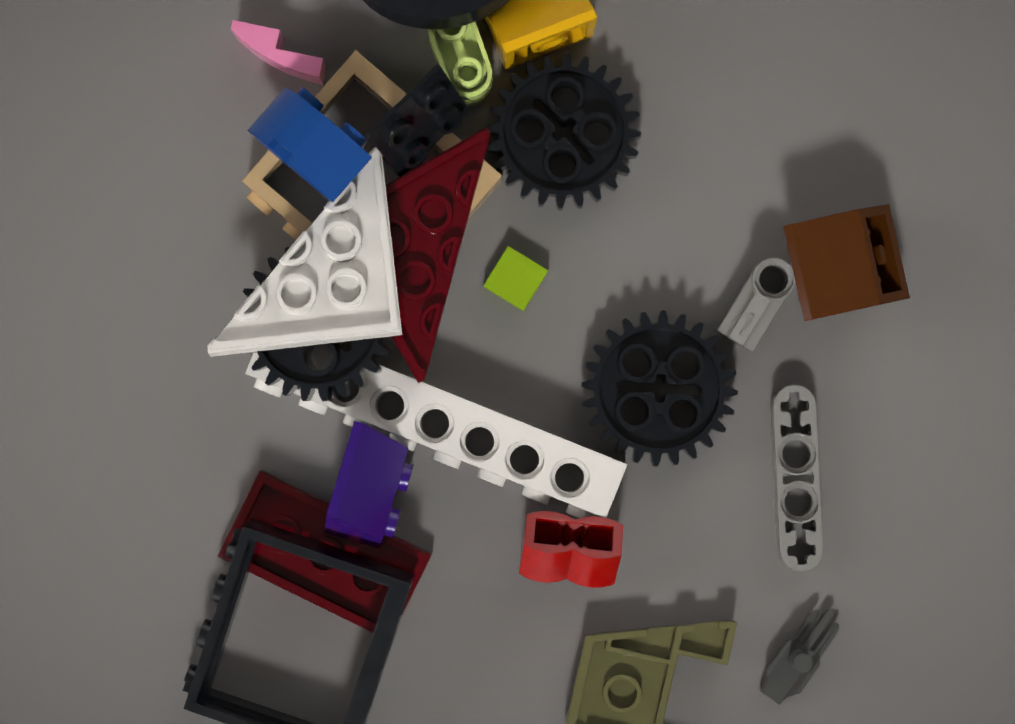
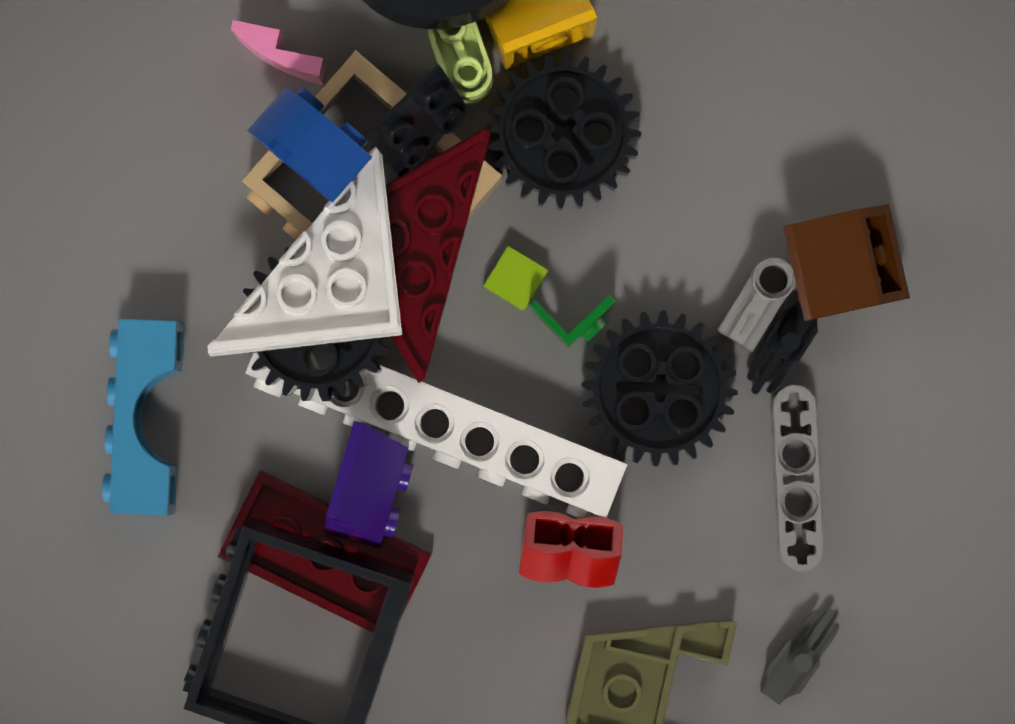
none -> dark azure arch [102,319,184,516]
none -> green bracket [529,294,616,348]
none -> black piece [747,300,818,394]

